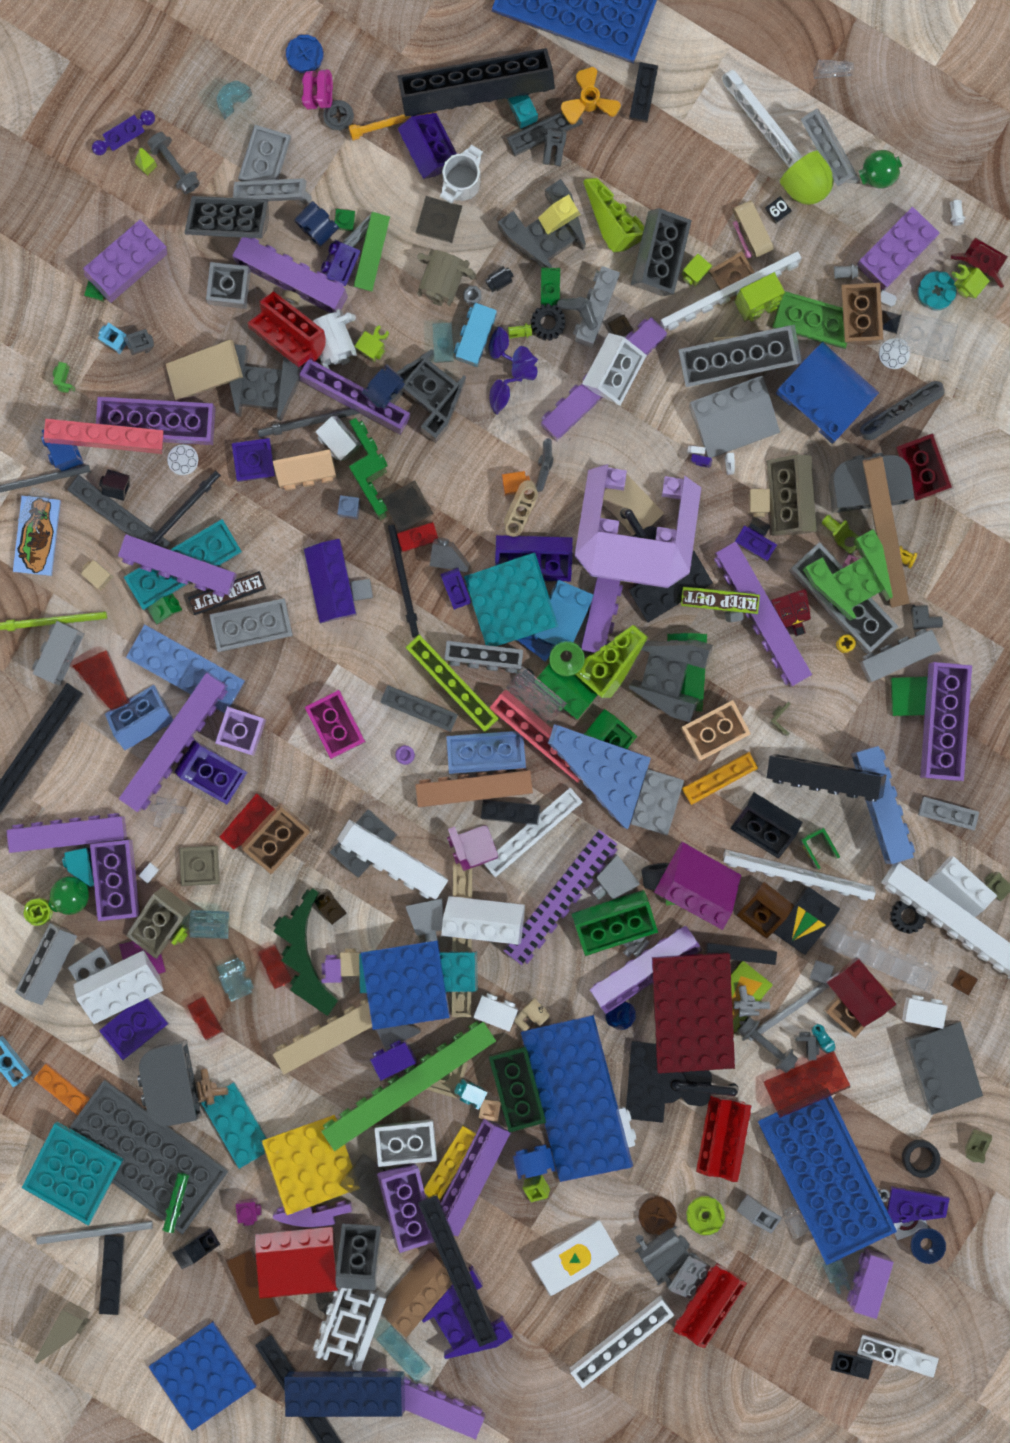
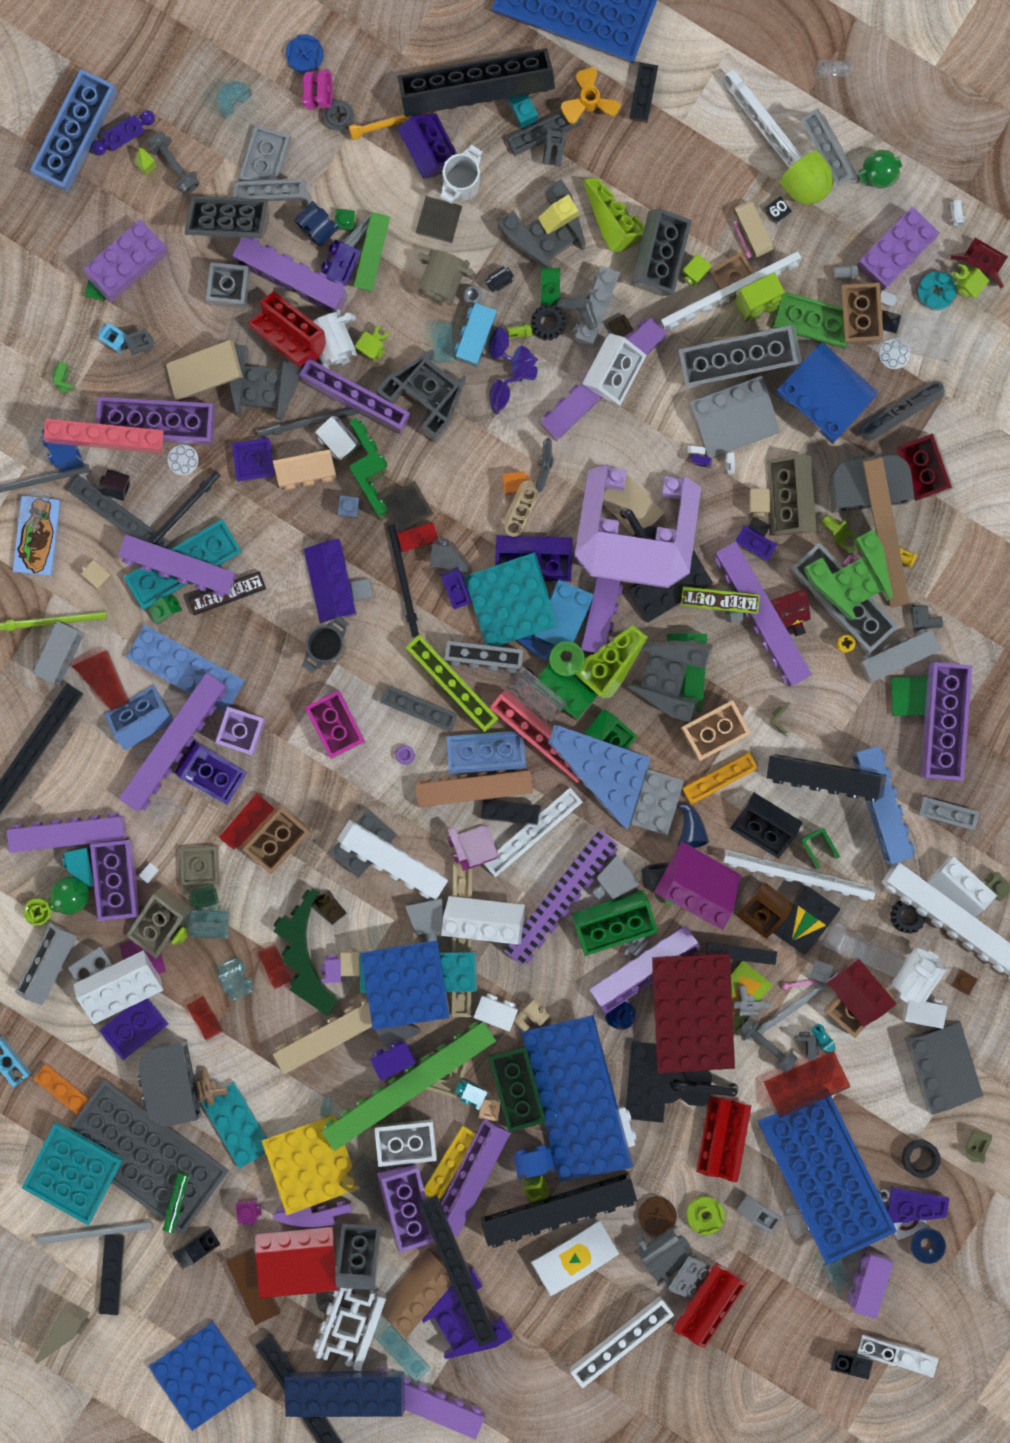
light grey plate [210,598,293,653] -> none
dark blue brick [361,364,405,409] -> none
none -> medium blue brick [30,69,118,193]
none -> clear green brick [188,884,220,910]
none -> dark grey container [302,616,349,673]
none -> clear light blue tile [319,1097,331,1118]
none -> black brick [481,1172,638,1248]
none -> dark blue hat [677,803,709,848]
none -> bright pink hinge [782,980,820,990]
none -> white container [890,948,947,1007]

